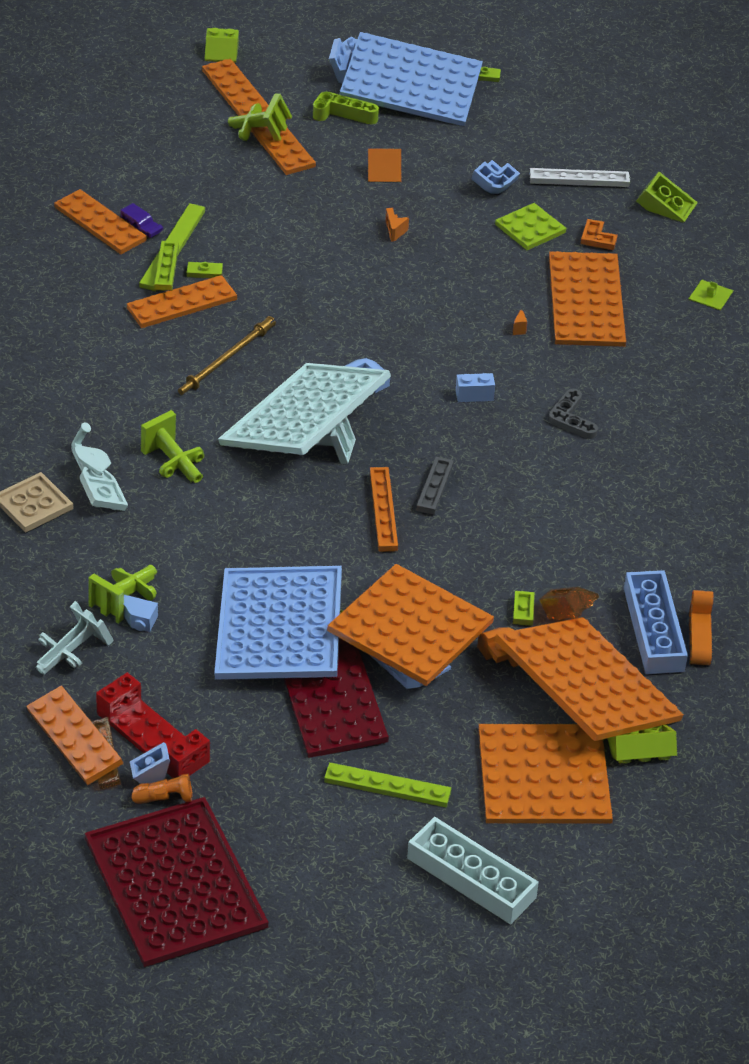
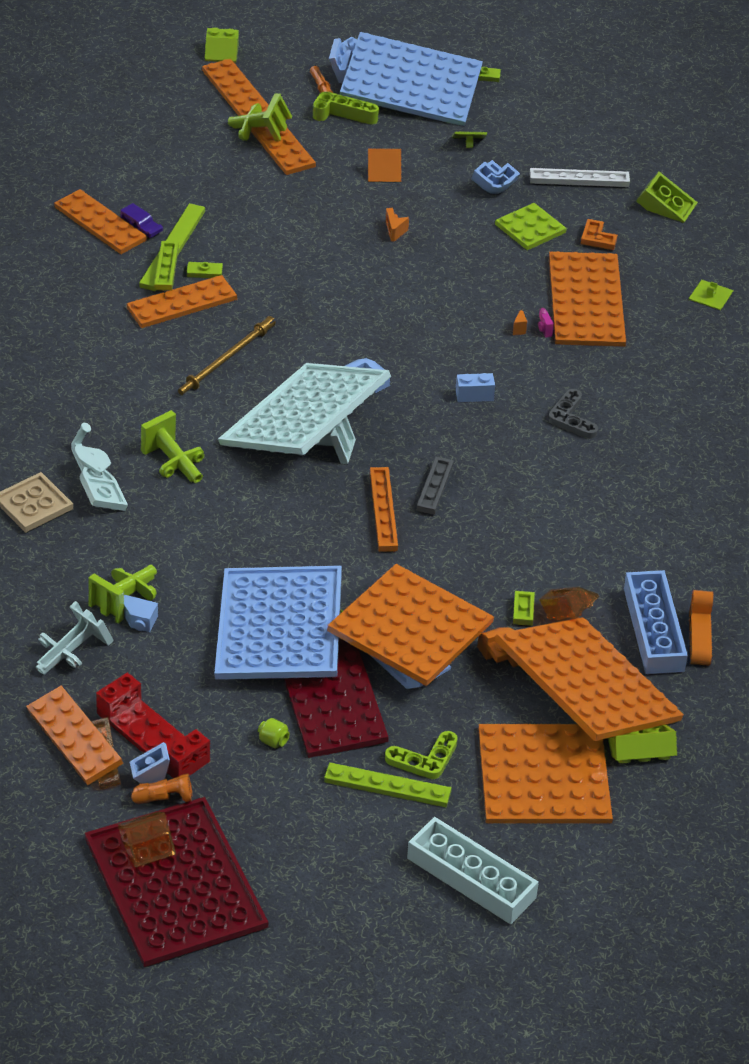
none -> clear orange slope [118,811,176,867]
none -> lime head [258,718,290,748]
none -> orange pin [310,66,333,93]
none -> lime beam [385,731,458,779]
none -> lime piece [452,132,487,148]
none -> dark pink plate [538,308,554,338]

